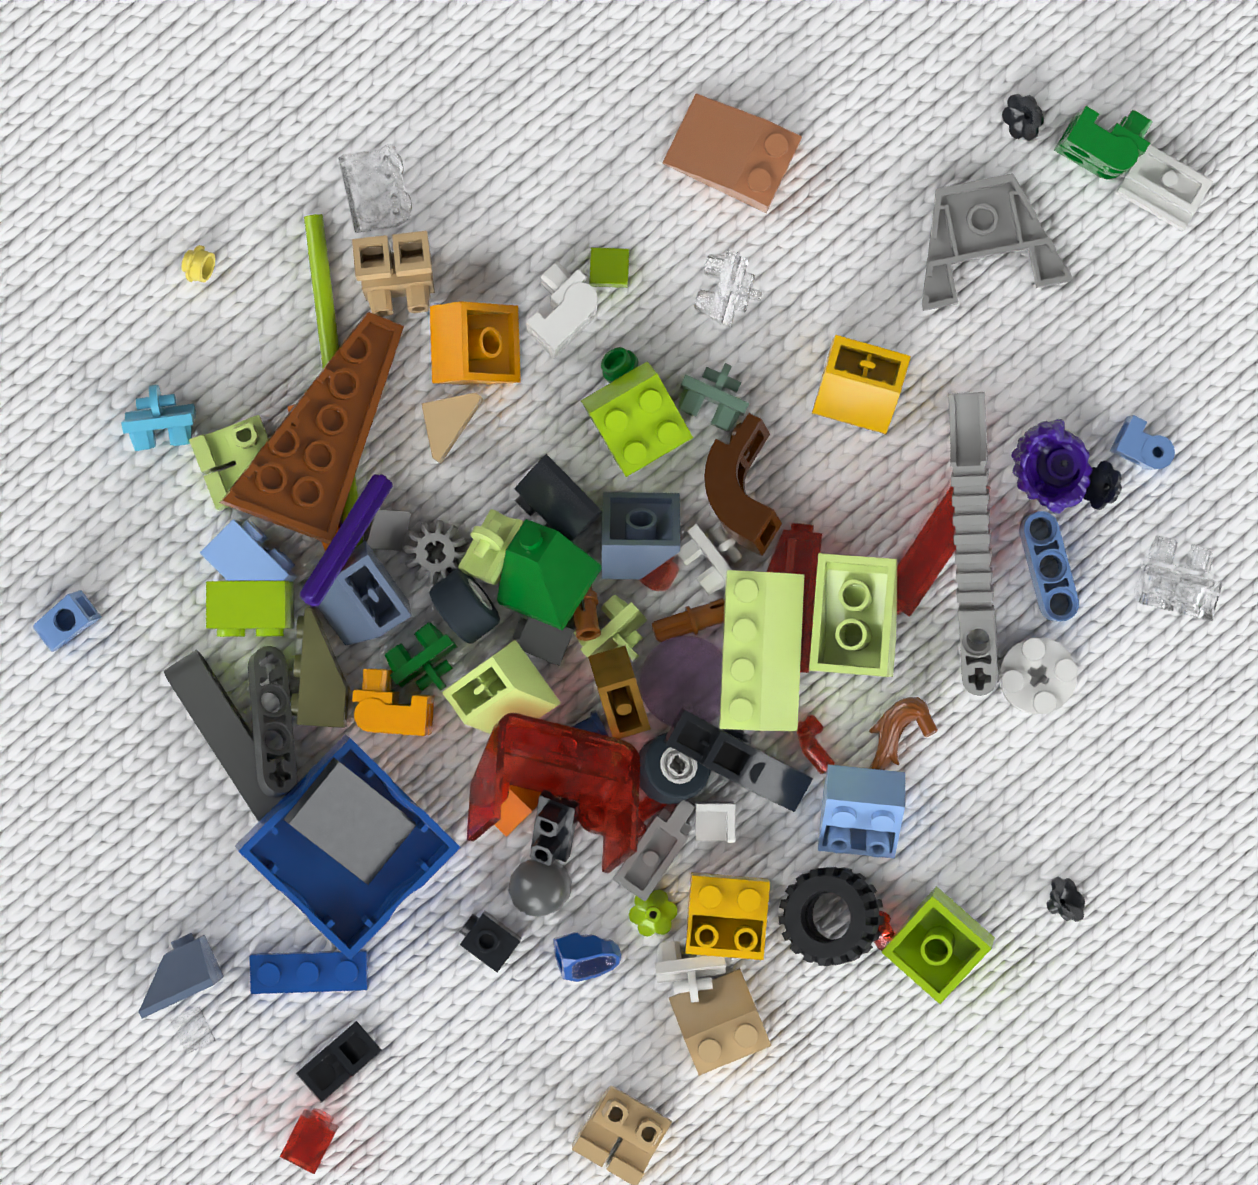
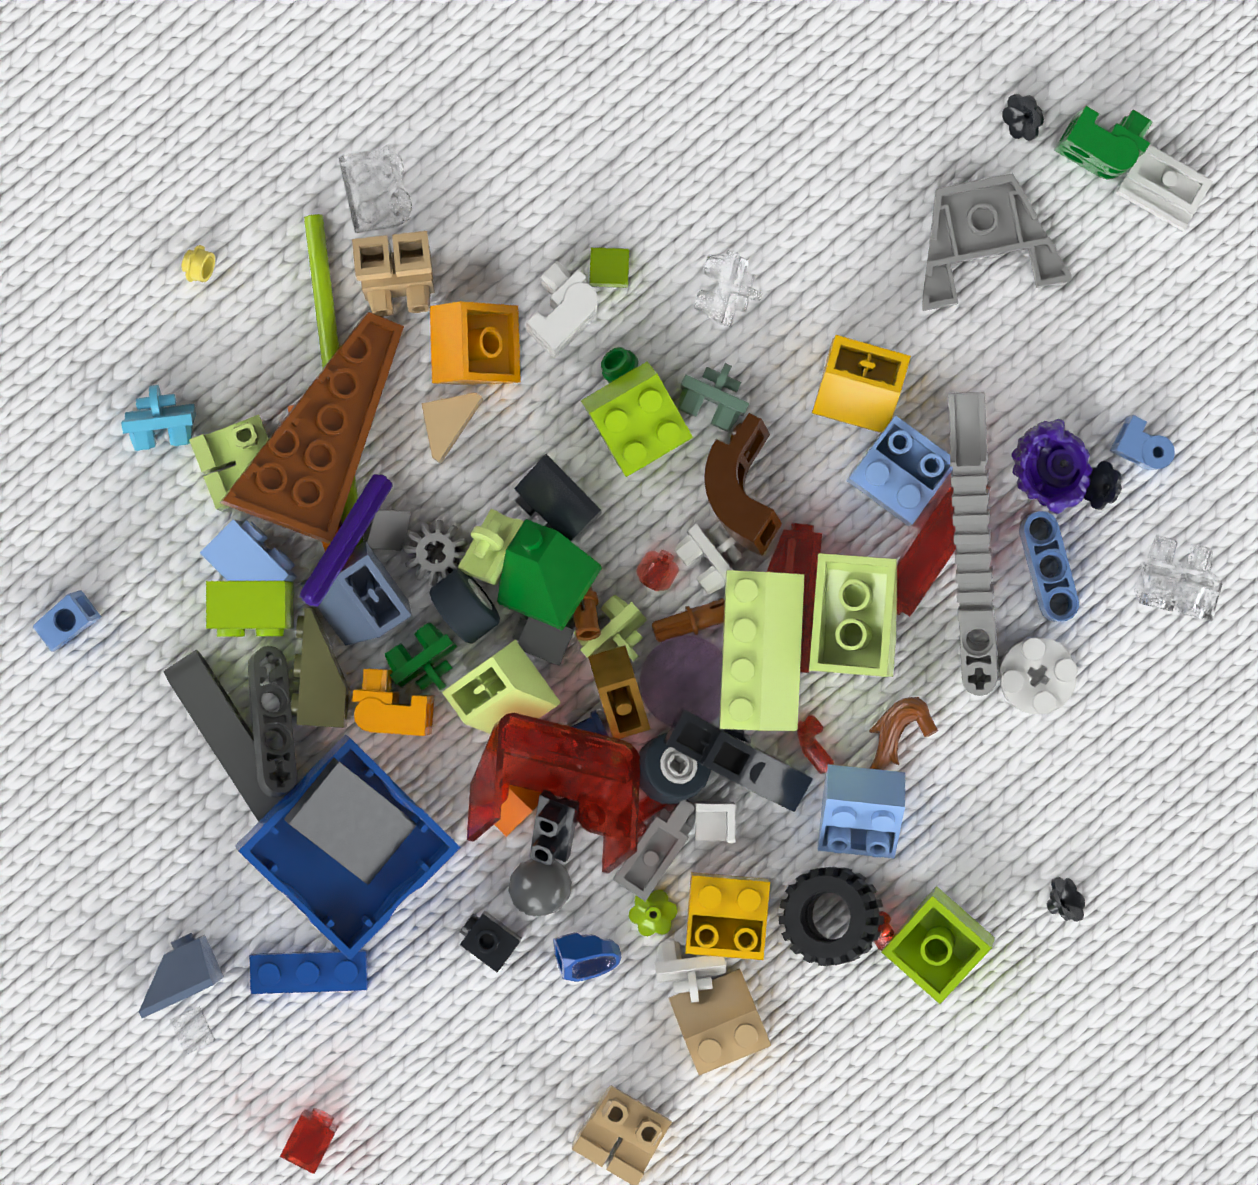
black slope [295,1021,382,1103] -> none
sand blue slope [602,492,680,579] -> none
nougat slope [662,94,802,213] -> none
none -> light blue slope [846,415,953,526]

